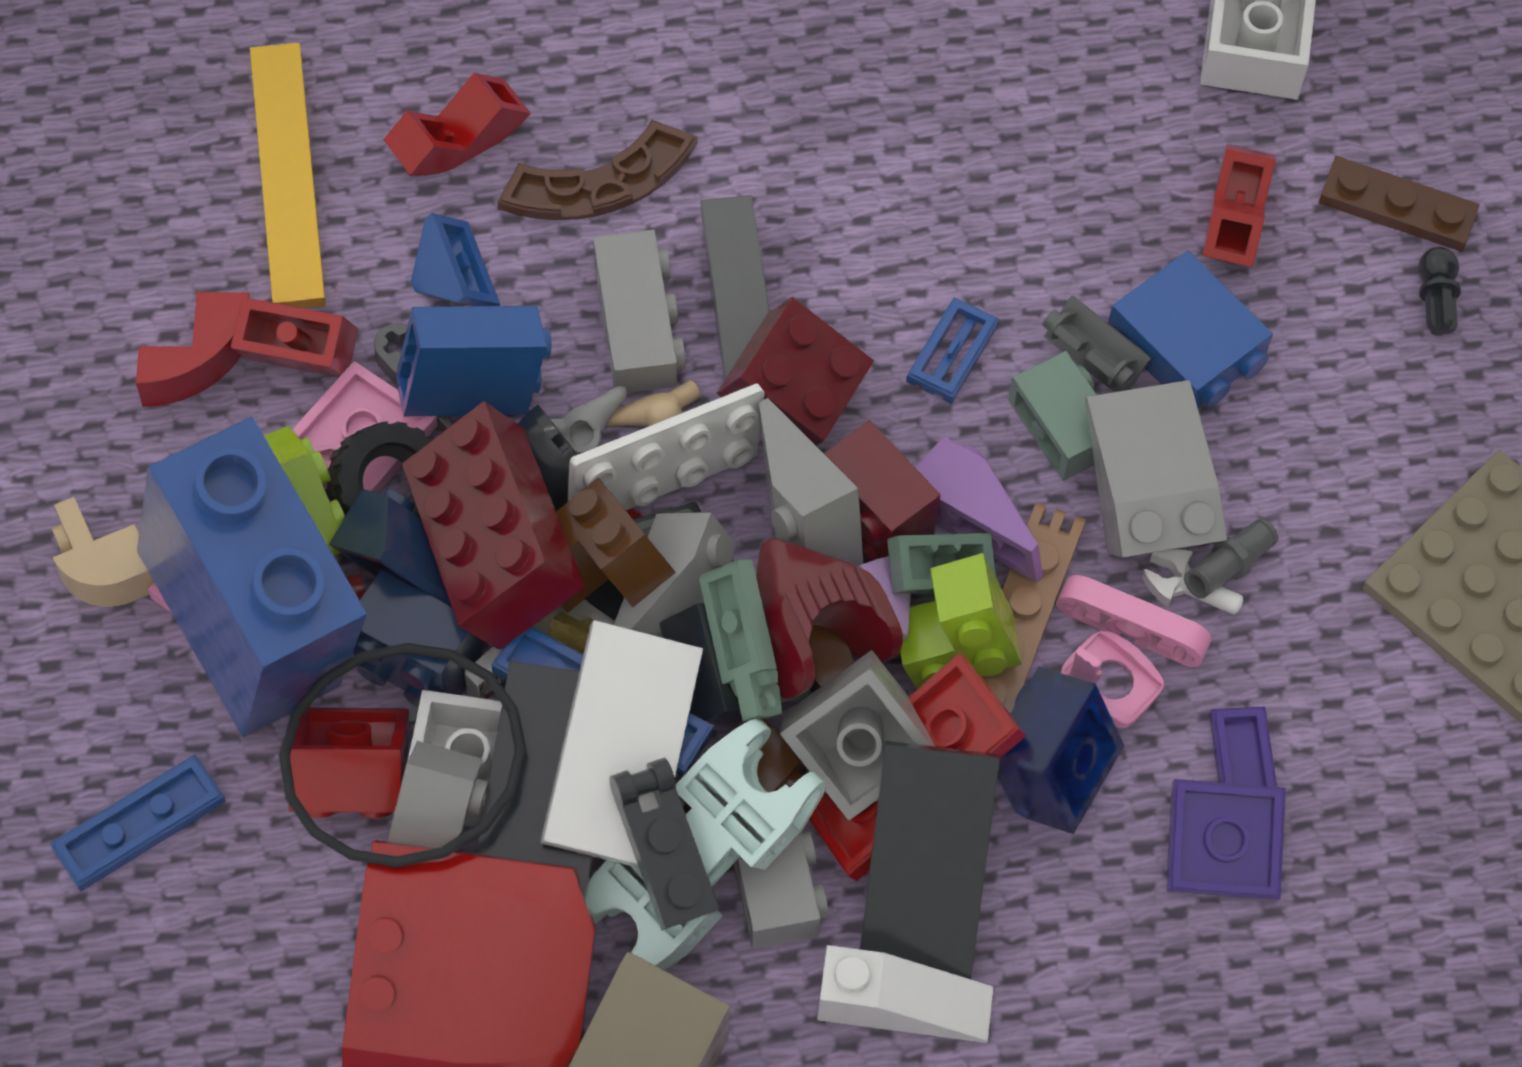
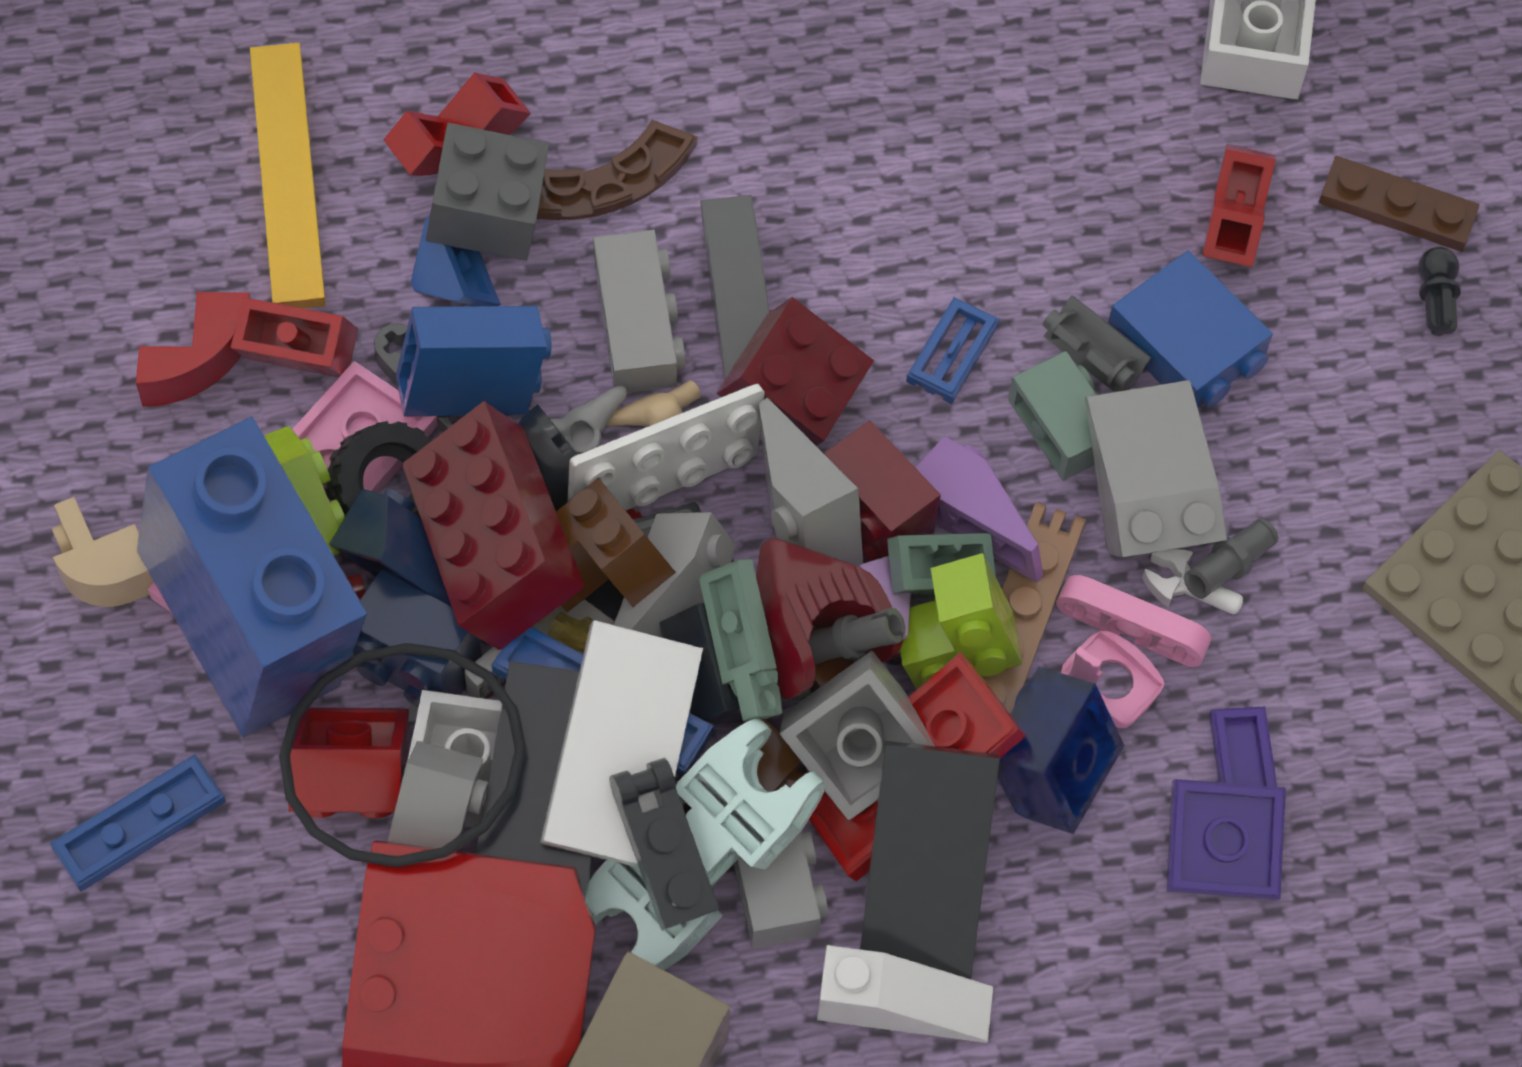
none -> dark grey brick [425,123,549,261]
none -> dark grey pin [809,607,906,665]

